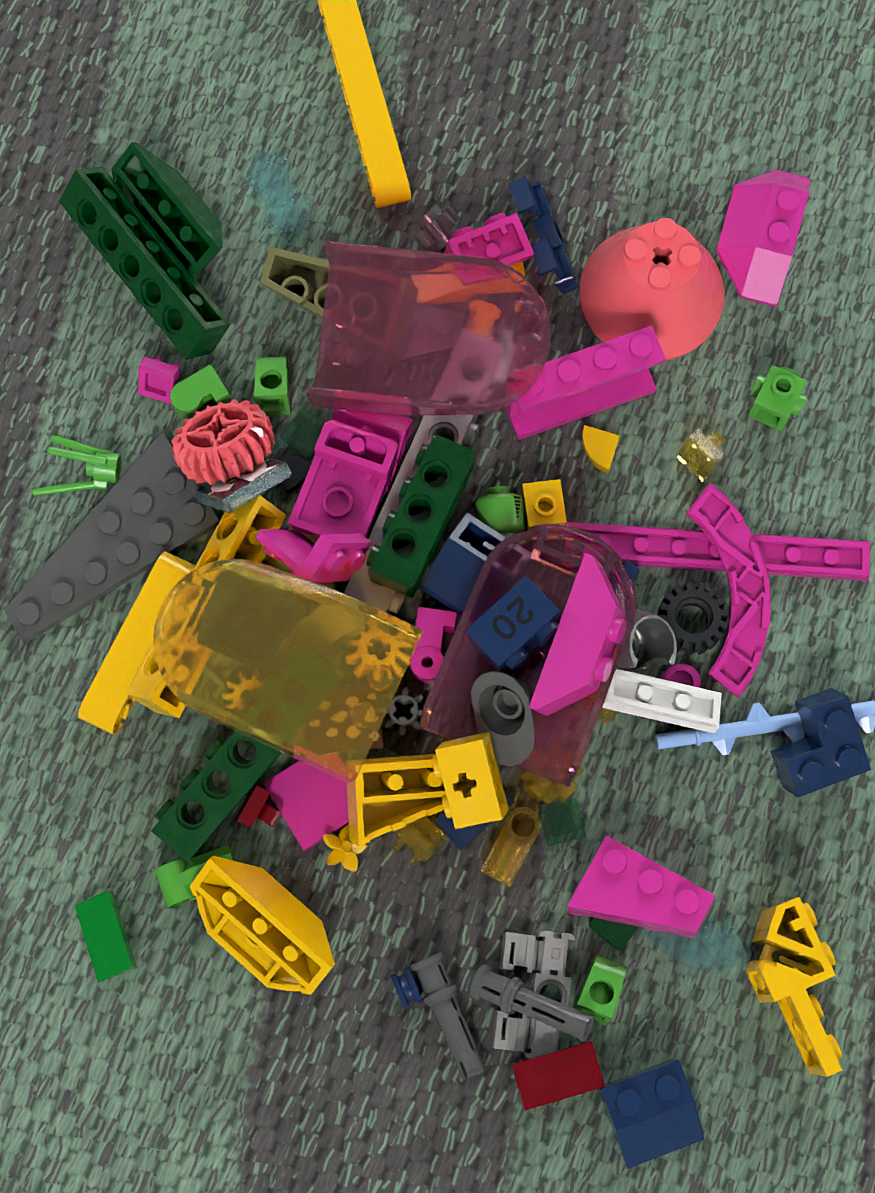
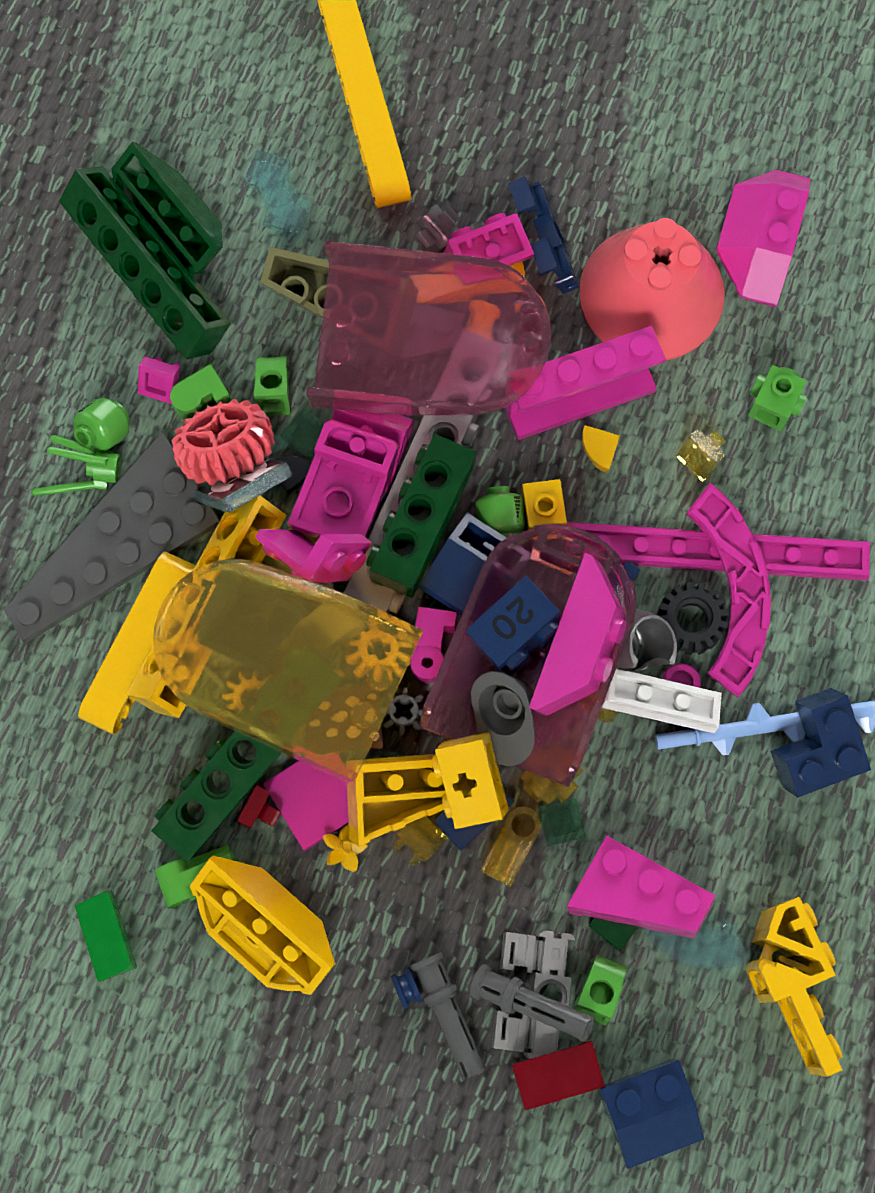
none -> bright green head [73,398,129,452]

